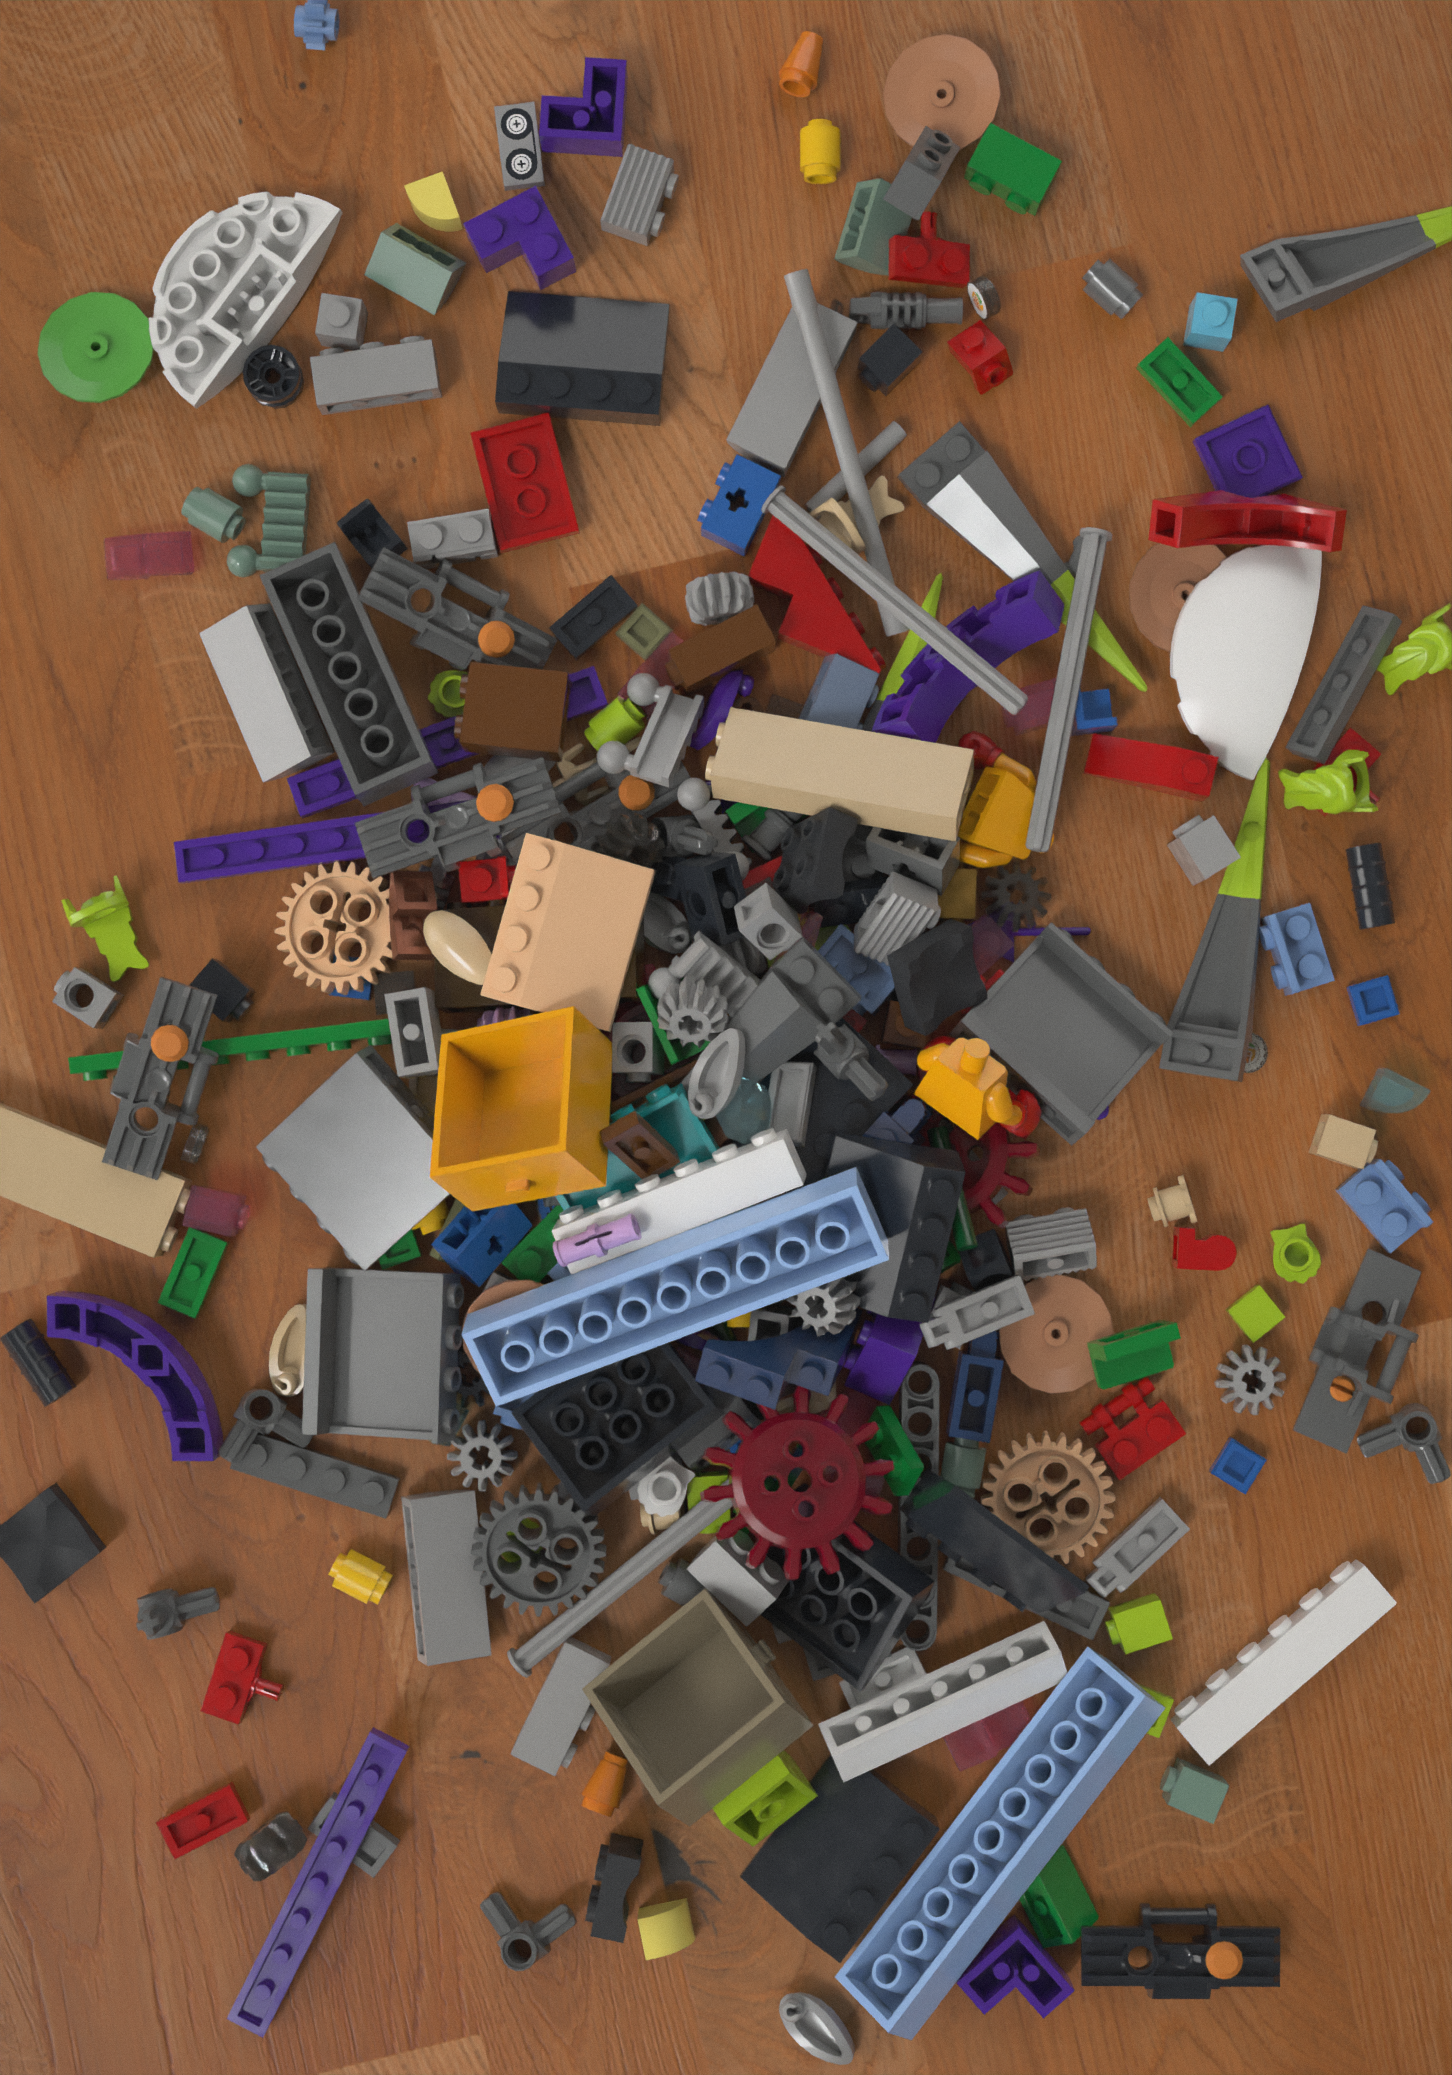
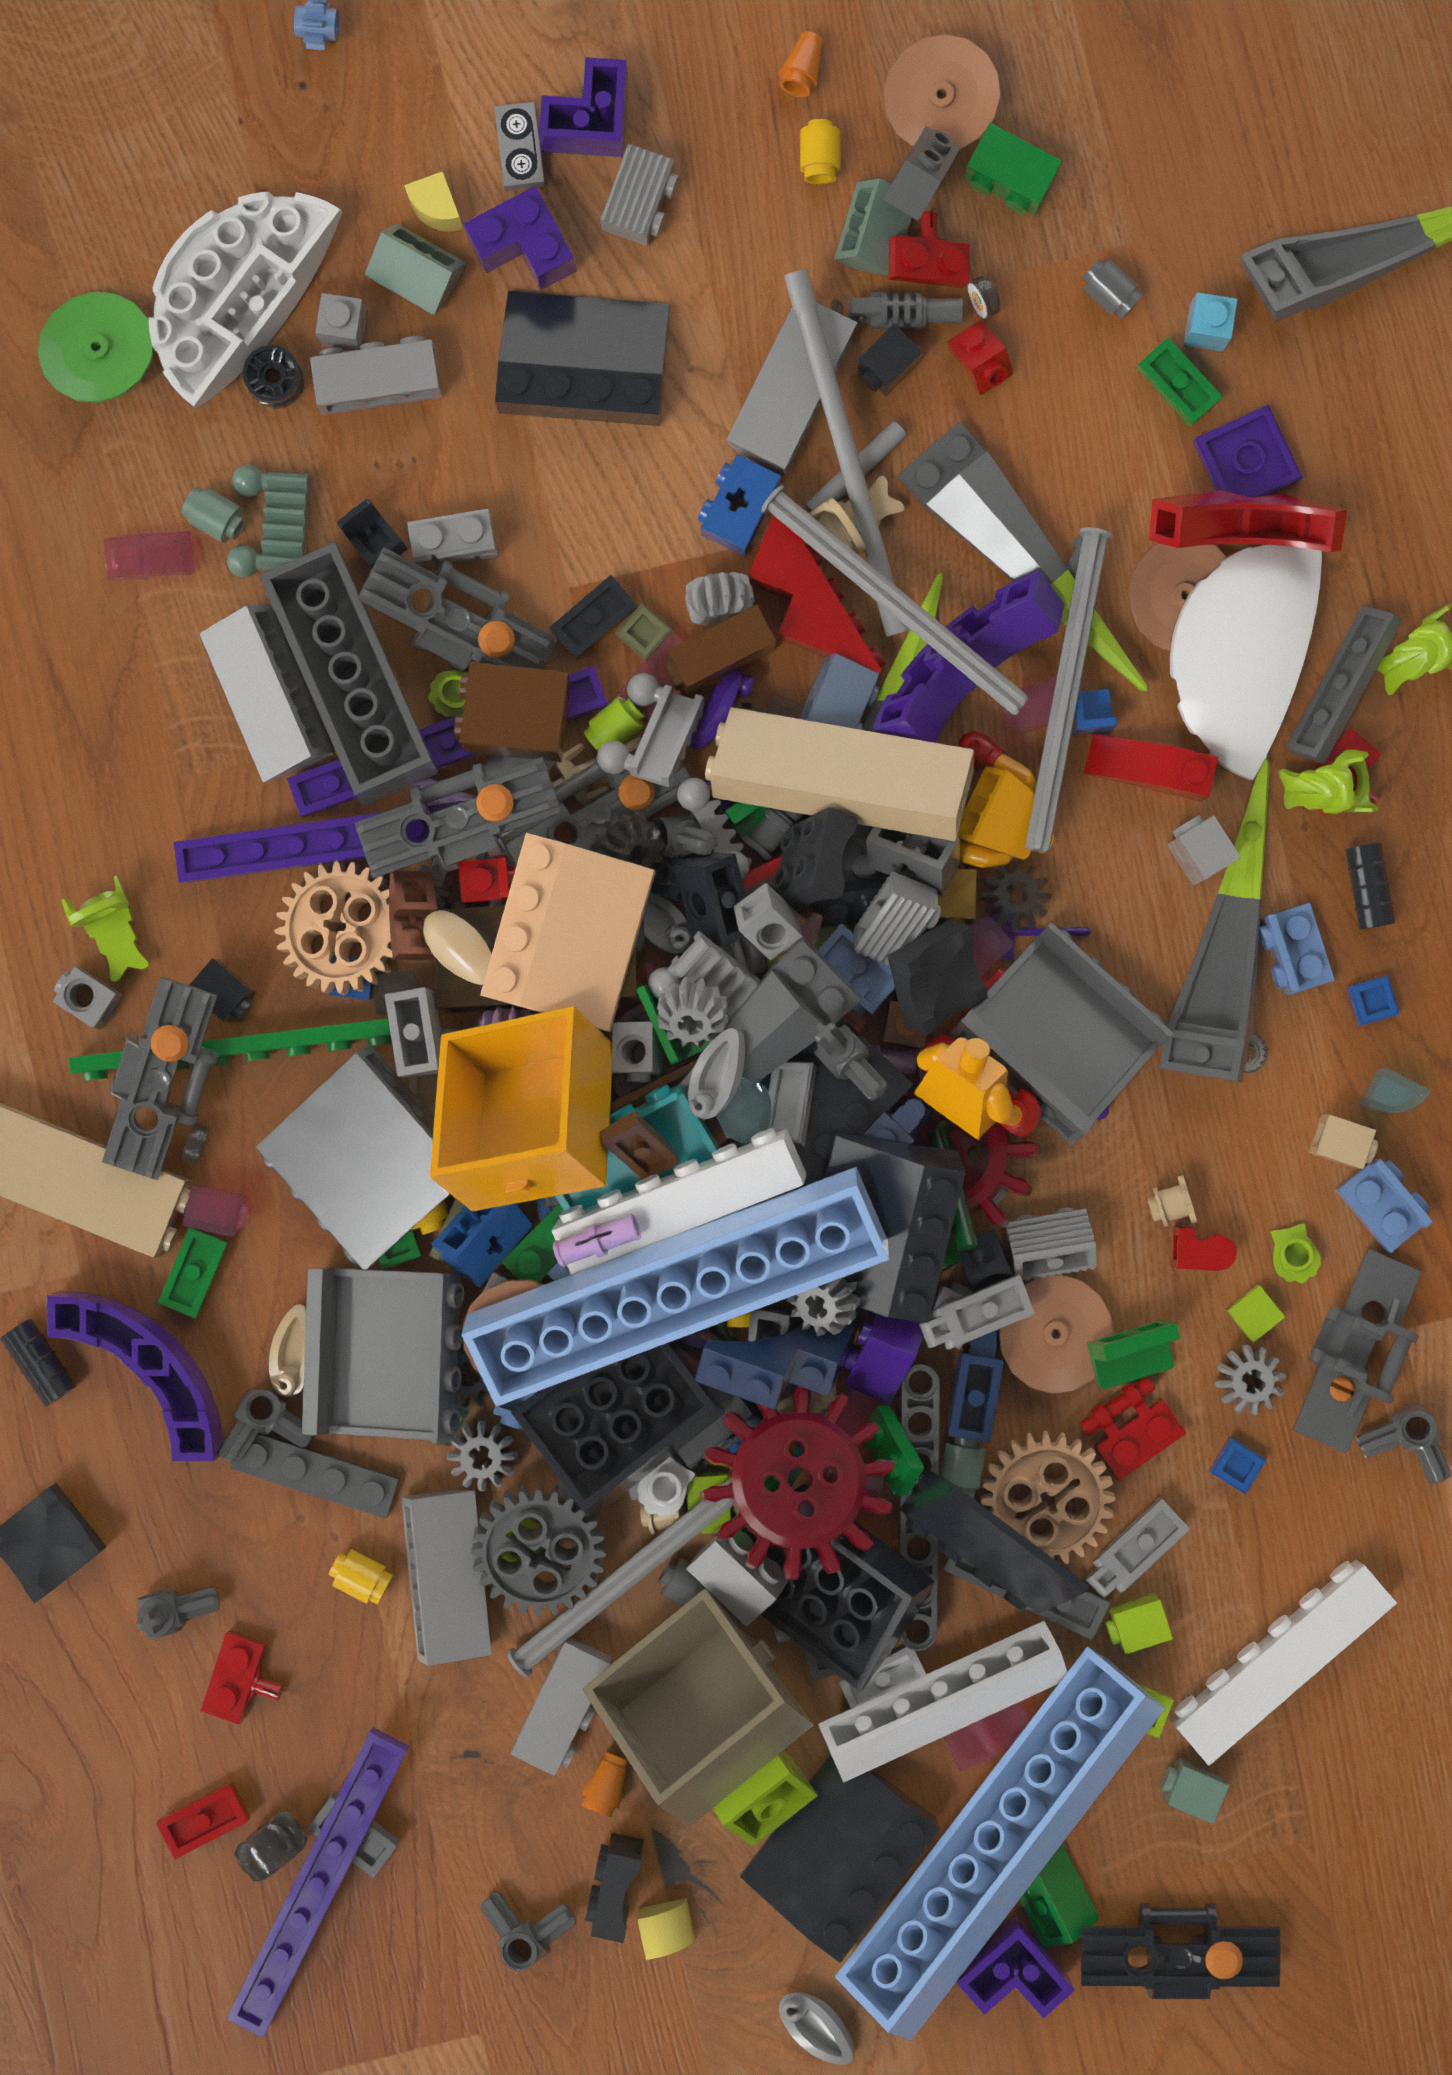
red plate [470,412,580,554] -> none

